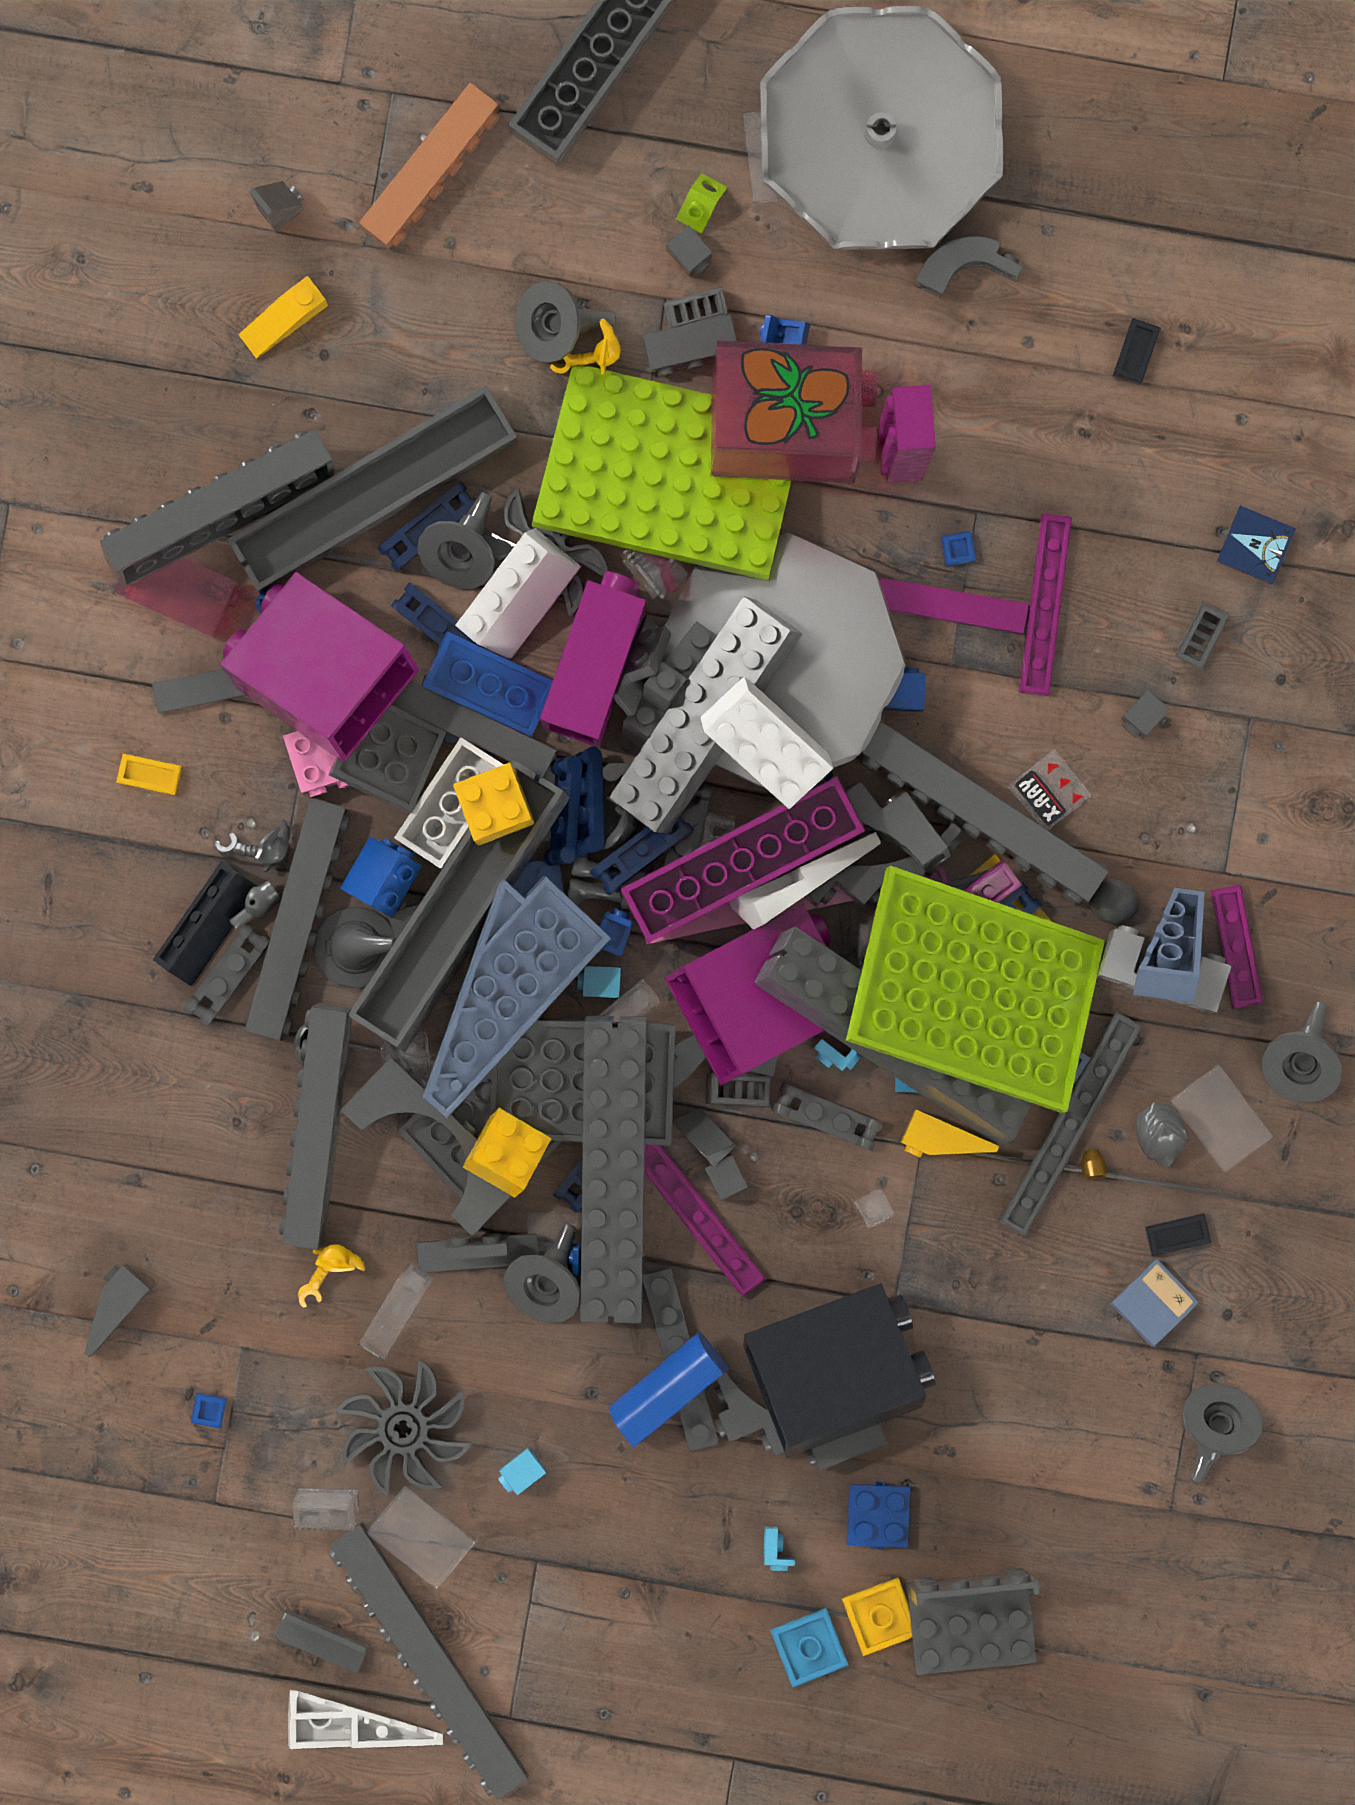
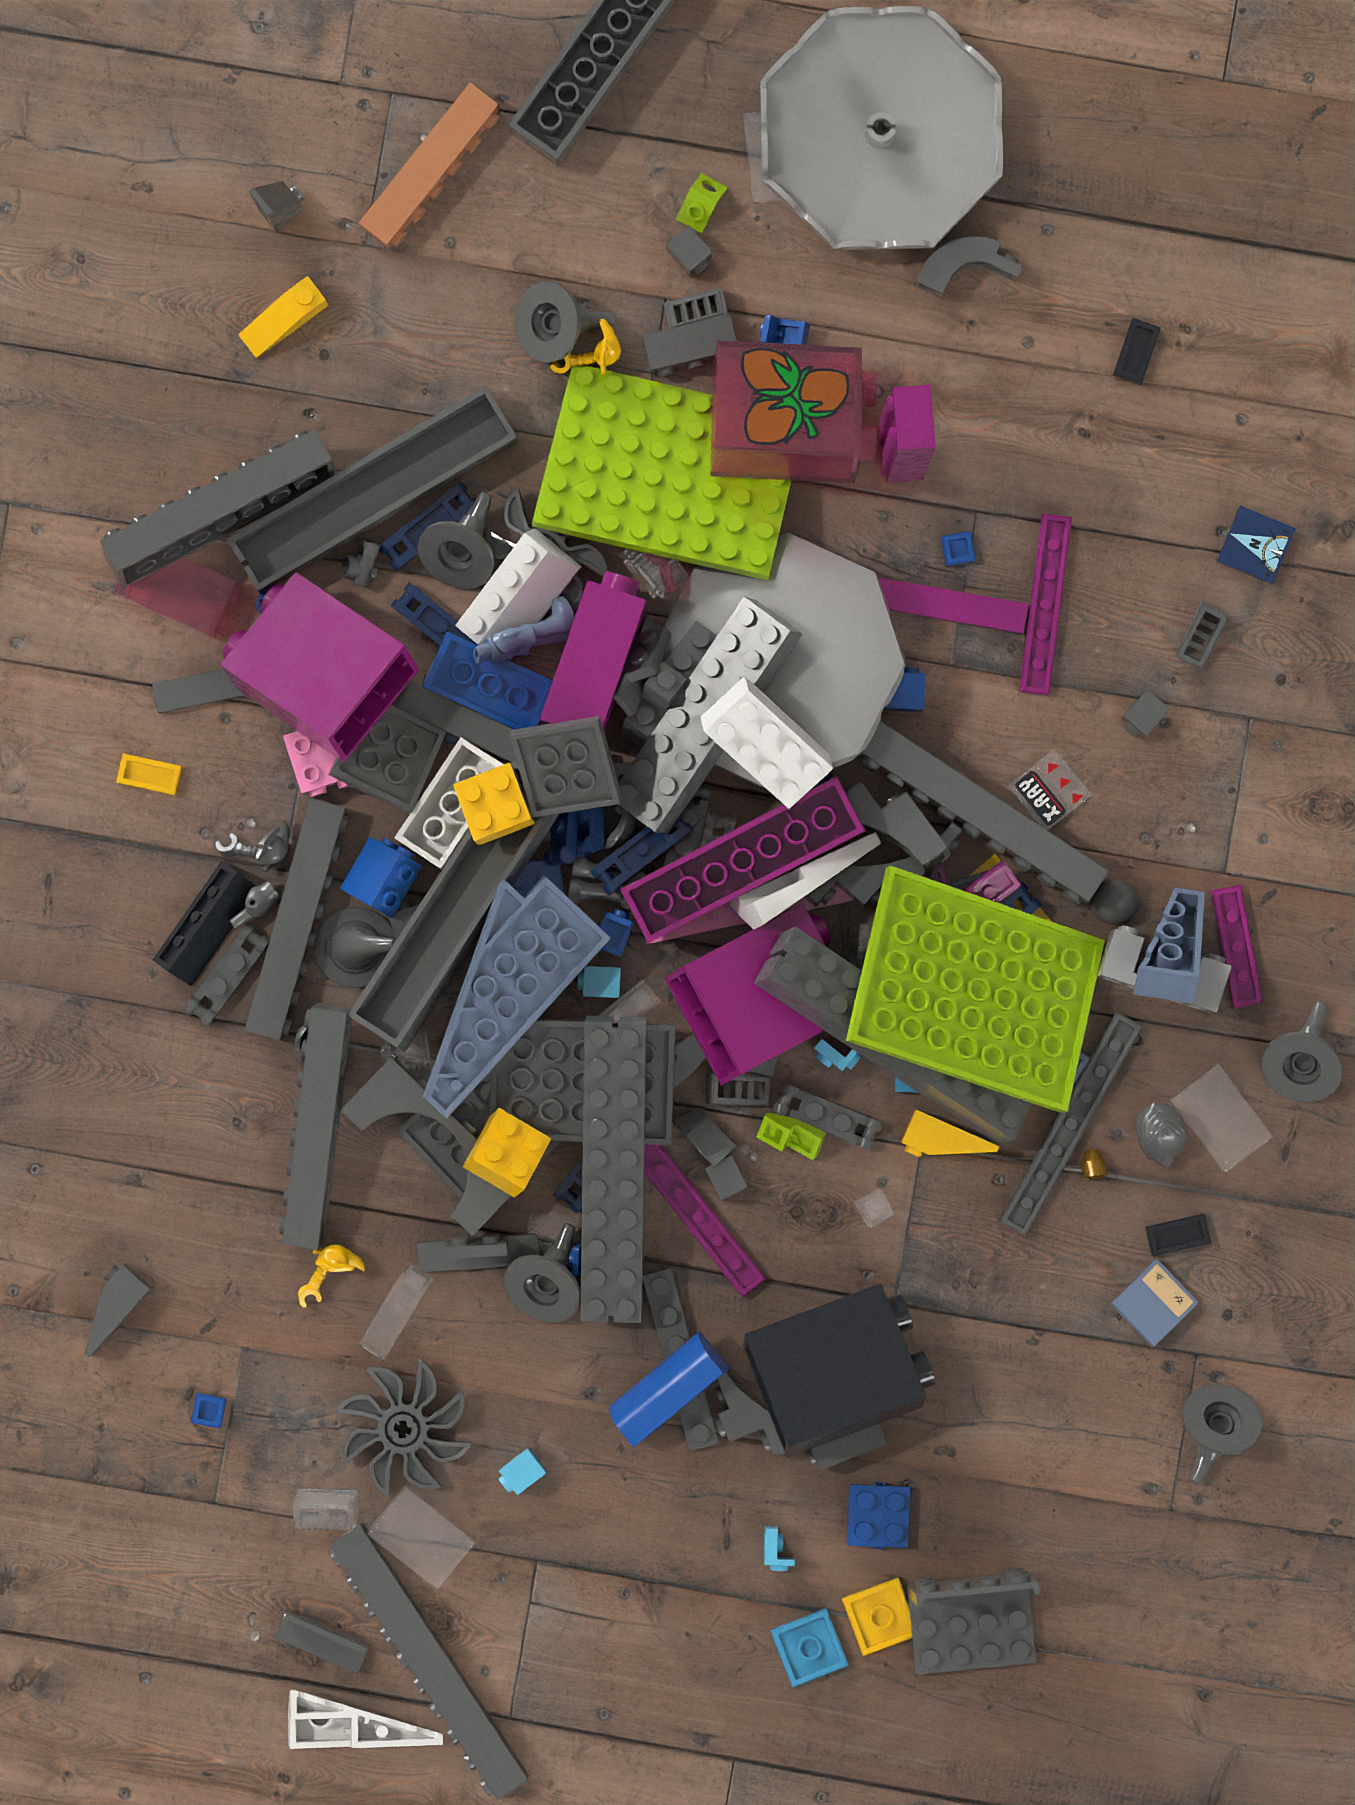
none -> dark grey plate [342,538,380,588]
none -> sand blue piece [473,596,575,664]
none -> dark grey plate [509,716,622,818]
none -> lime slope [756,1113,827,1160]

